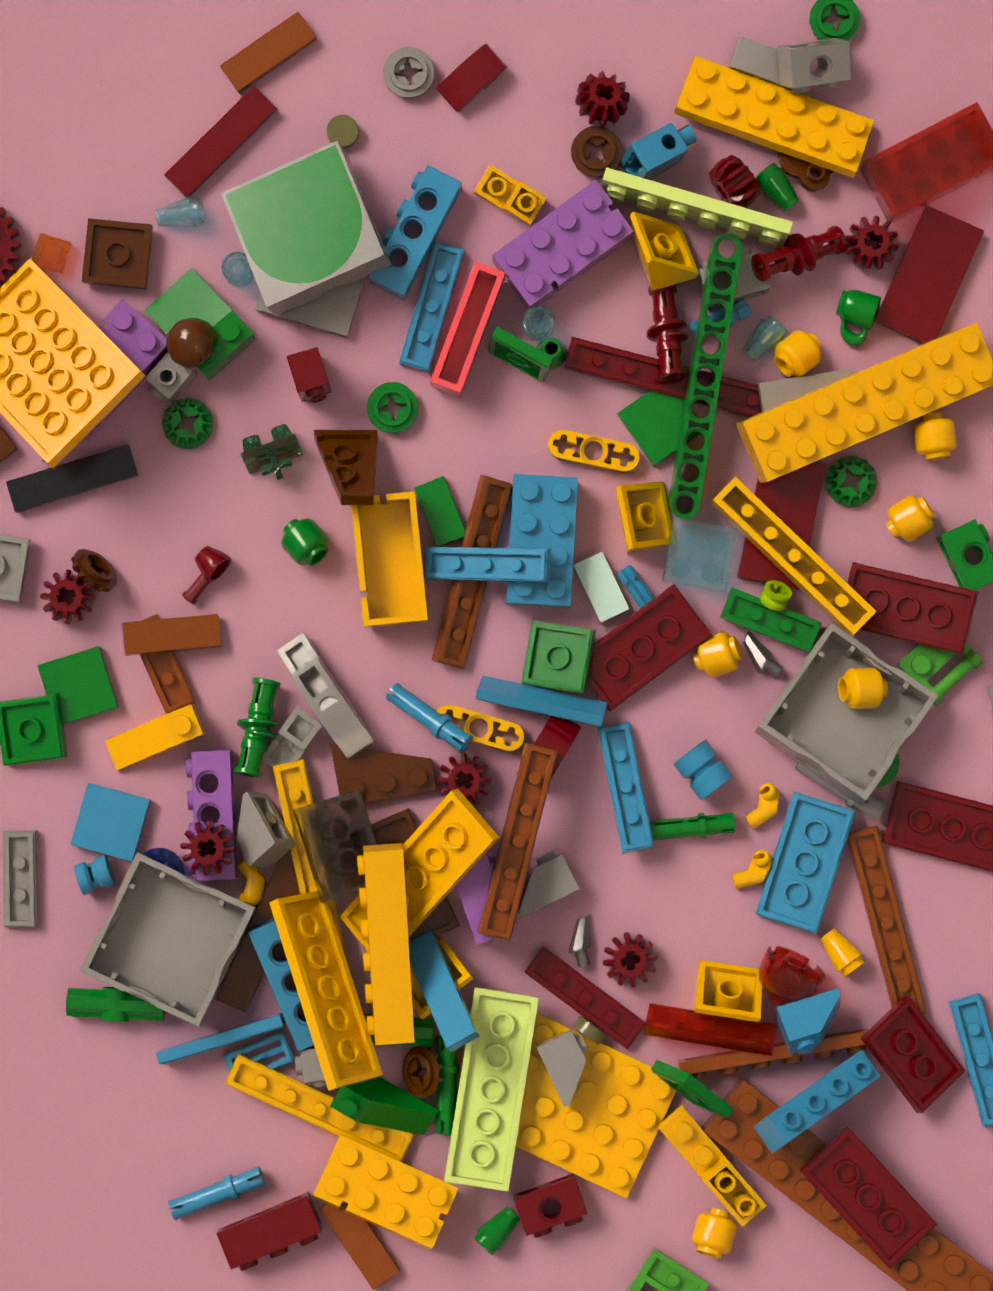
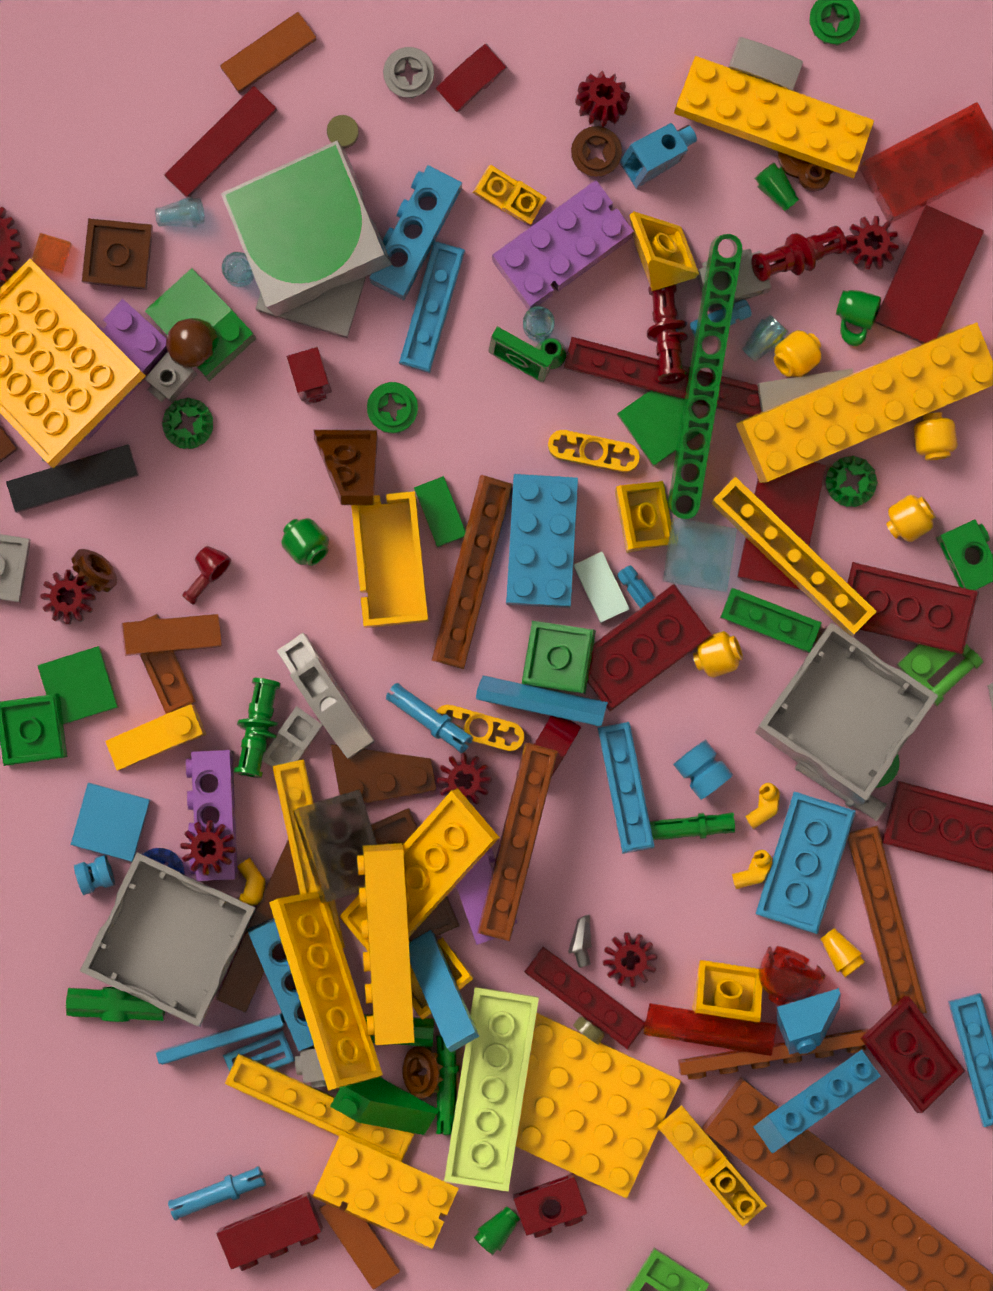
light grey tile [3,830,38,928] -> none
light grey slope [236,791,295,868] -> none
hips [241,424,303,480] -> none
dark azure tile [424,547,551,583] -> none
coral brick [430,261,505,398] -> none
light grey slope [519,851,579,918] -> none
light grey slope [536,1029,589,1107] -> none
yellowish green plate [601,167,793,248] -> none
green tile [651,1060,734,1118] -> none
yellow head [691,1208,737,1259] -> none
dark red gear [709,155,761,208] -> none
flat silver bar [743,631,783,677] -> none
lime bush [760,580,792,611] -> none
light grey brick [778,38,851,93] -> none
dark red tile [800,1126,937,1269] -> none
yellow head [838,667,888,709] -> none

